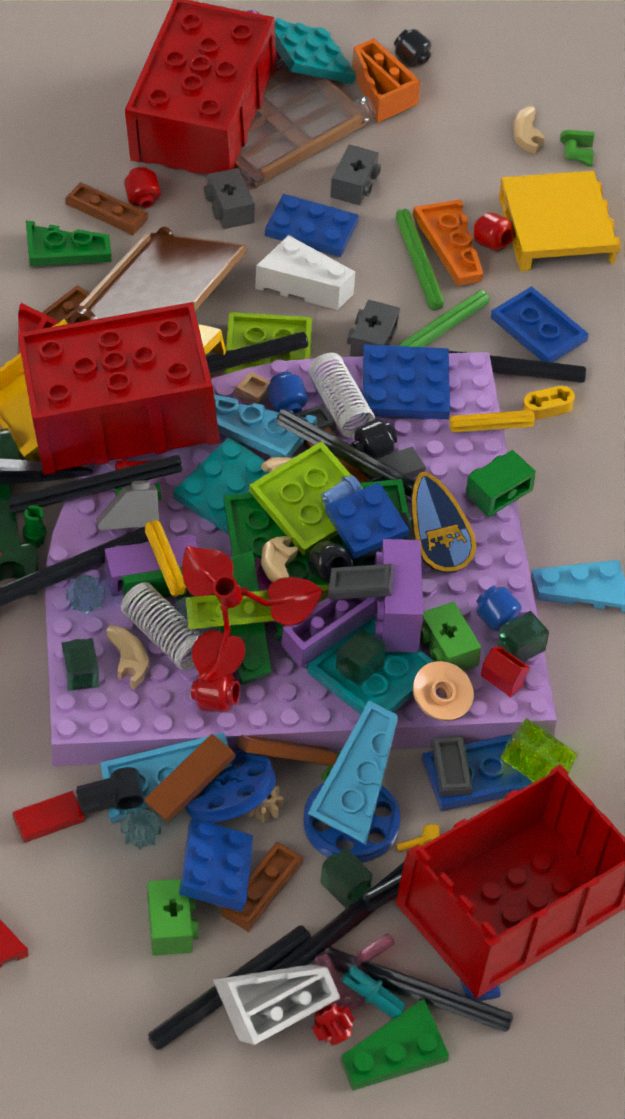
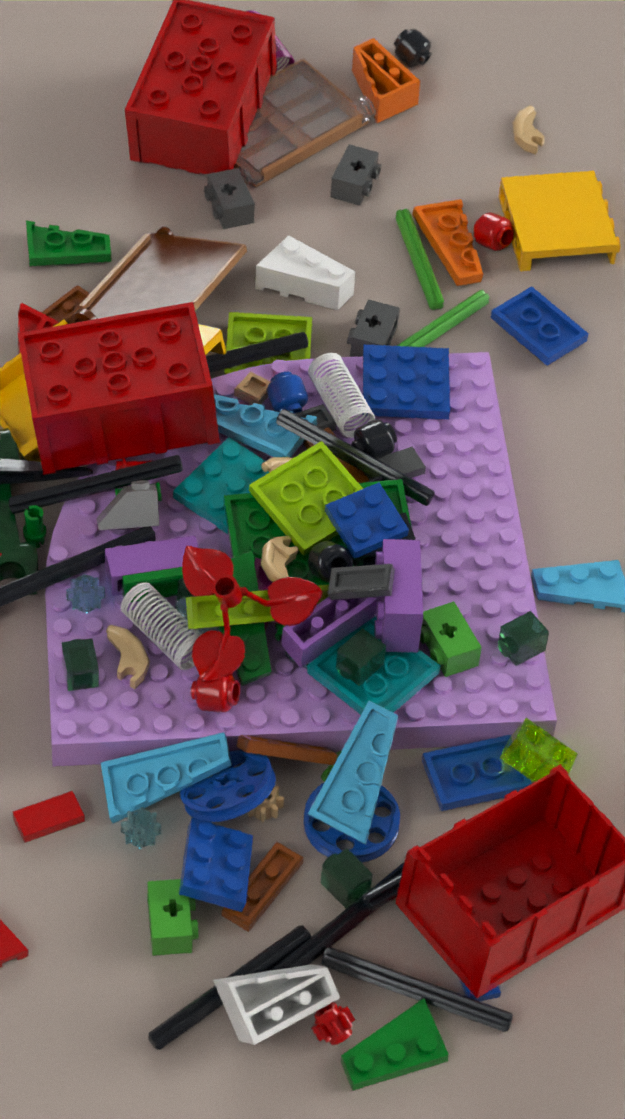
dark orange tile [66,182,148,235] -> none
black piece [76,767,144,815] -> none
red head [124,167,161,209] -> none
dark orange tile [144,734,236,824] -> none
yellow axle [145,520,187,597] -> none
blue plate [265,194,359,257] -> none
teal plate [275,18,357,84] -> none
clear pink piece [314,933,395,1011] -> none
medium blue pin [321,475,362,505] -> none
teal axle [341,964,405,1019] -> none
yellow hand [396,824,440,852] -> none
shield [411,472,476,573] -> none
light nougat dish [413,661,474,721] -> none
dark grey tile [431,736,473,797] -> none
black axle [449,350,586,383] -> none
yellow axle [449,410,535,433] -> none
green brick [465,449,536,517] -> none
blue head [476,585,522,632] -> none
red piece [481,646,530,697] -> none
yellow beam [522,386,575,420] -> none
bright green piece [560,130,595,167] -> none

